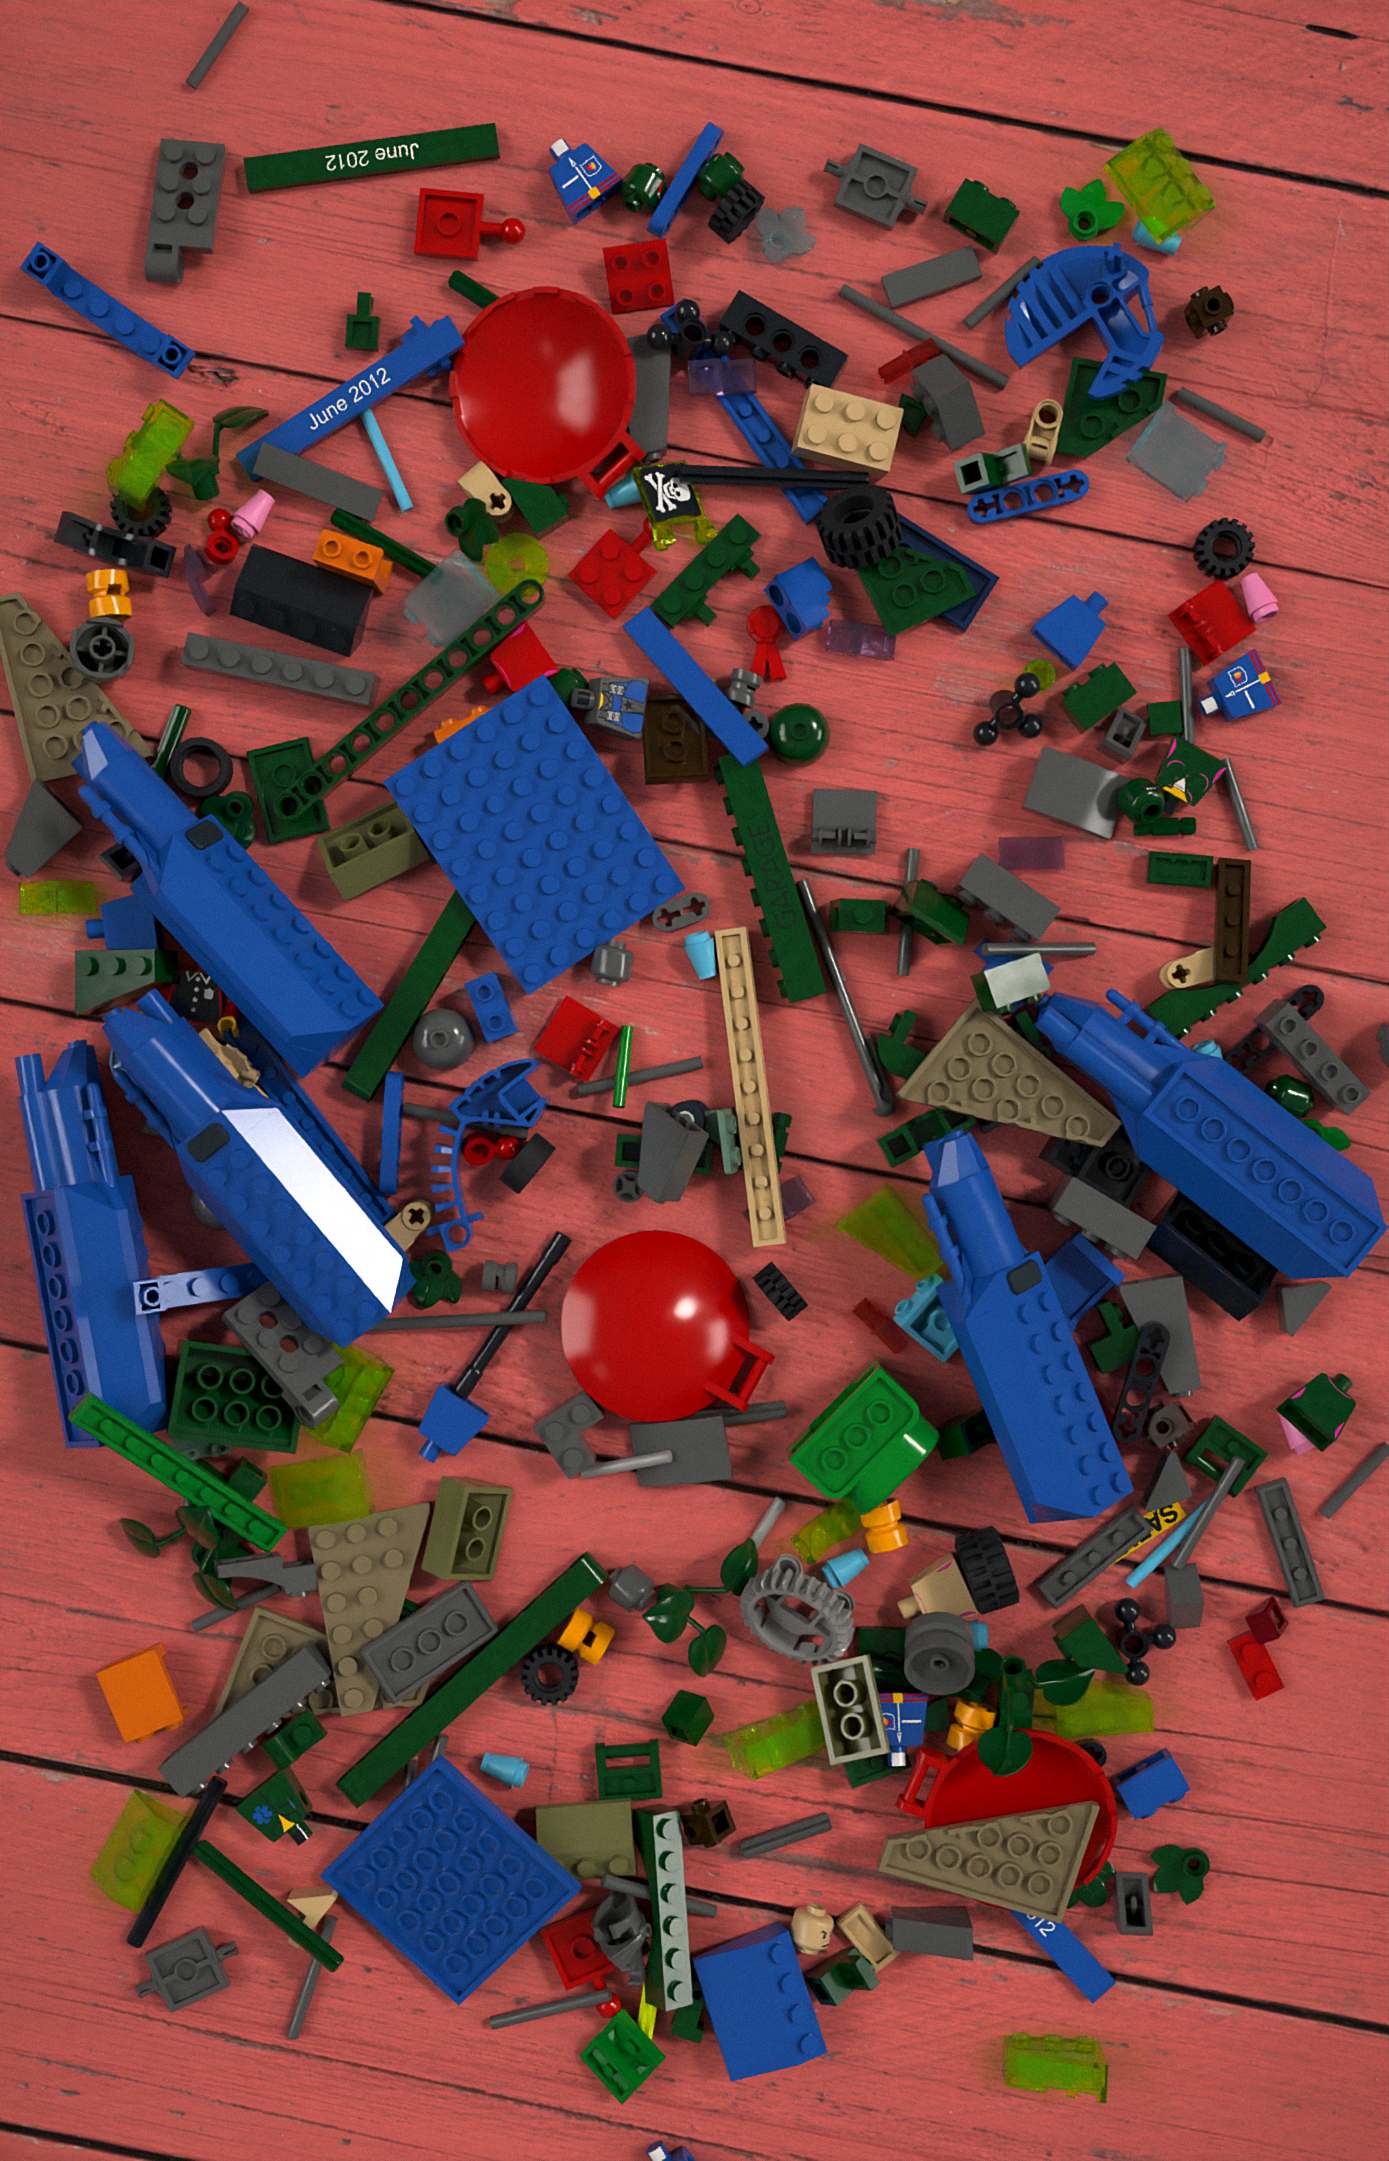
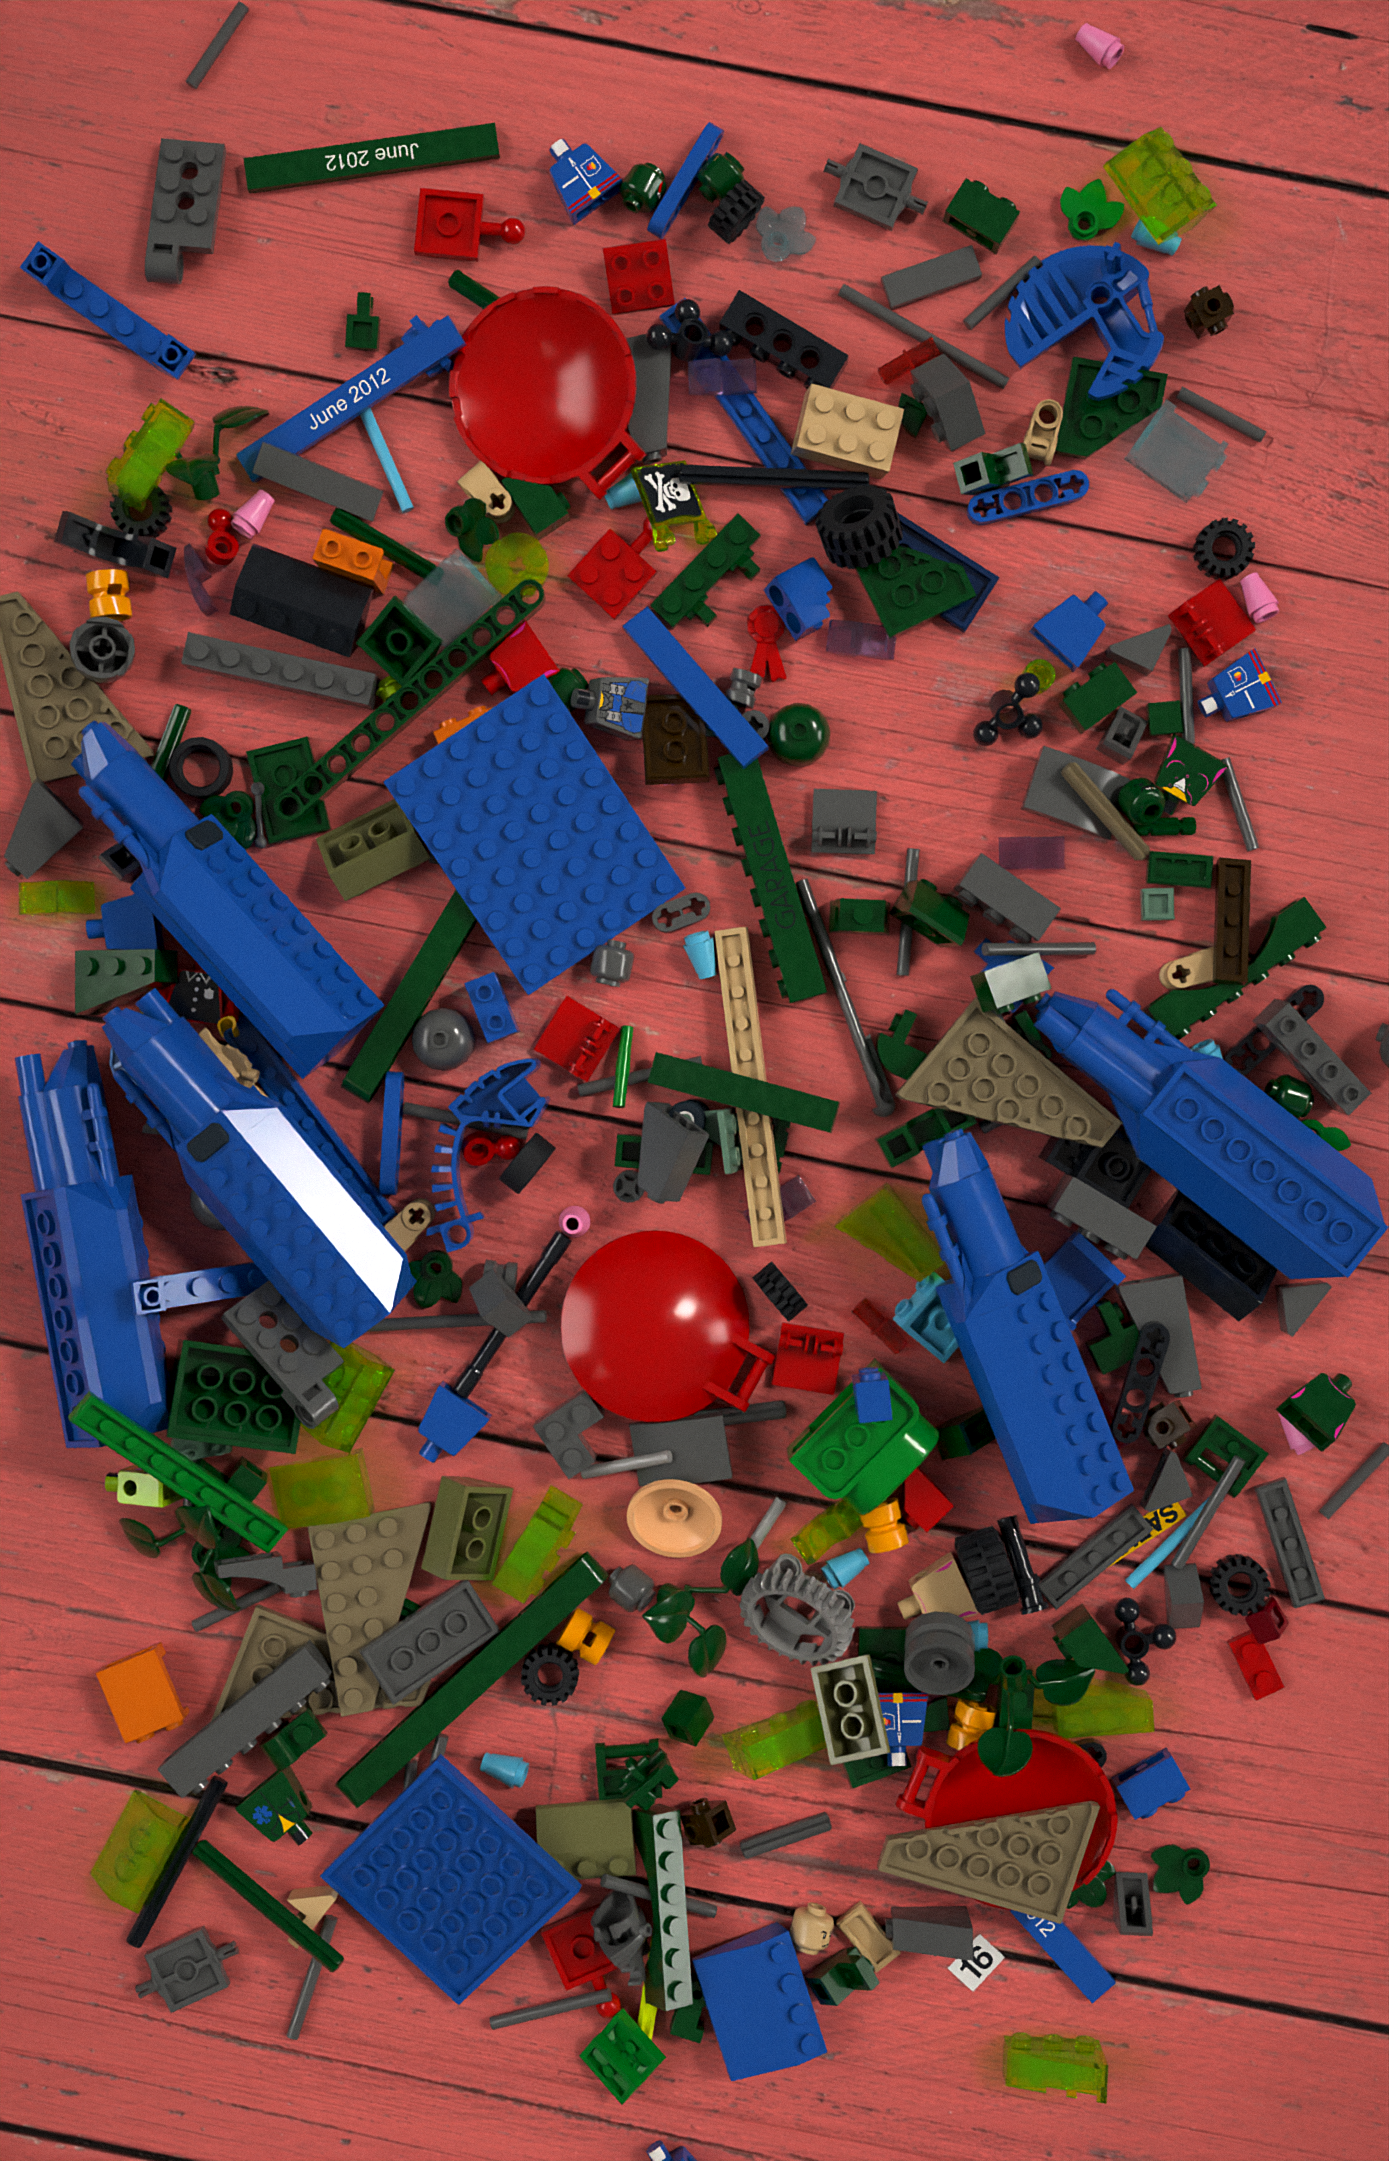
none -> lime torso [105,1464,184,1508]
none -> dark grey hinge [251,782,267,849]
none -> dark green slope [356,596,443,686]
none -> lime plate [376,676,402,702]
none -> dark grey slope [469,1268,534,1338]
none -> clear neon green wedge [492,1485,583,1604]
none -> bright pink cone [559,1206,590,1237]
none -> dark green hips [618,1748,678,1811]
none -> light nougat dish [627,1479,722,1558]
none -> dark green tile [647,1052,840,1133]
none -> red hinge [772,1322,844,1395]
none -> blue brick [852,1367,893,1423]
none -> red slope [902,1467,954,1533]
none -> white sticker [948,1934,1005,1991]
none -> black pin [997,1515,1048,1615]
none -> dark tan axle [1061,762,1150,861]
none -> bright pink cone [1075,23,1124,69]
none -> dark grey slope [1105,624,1172,676]
none -> sand green tile [1140,888,1175,921]
none -> black tyre [1208,1554,1271,1616]

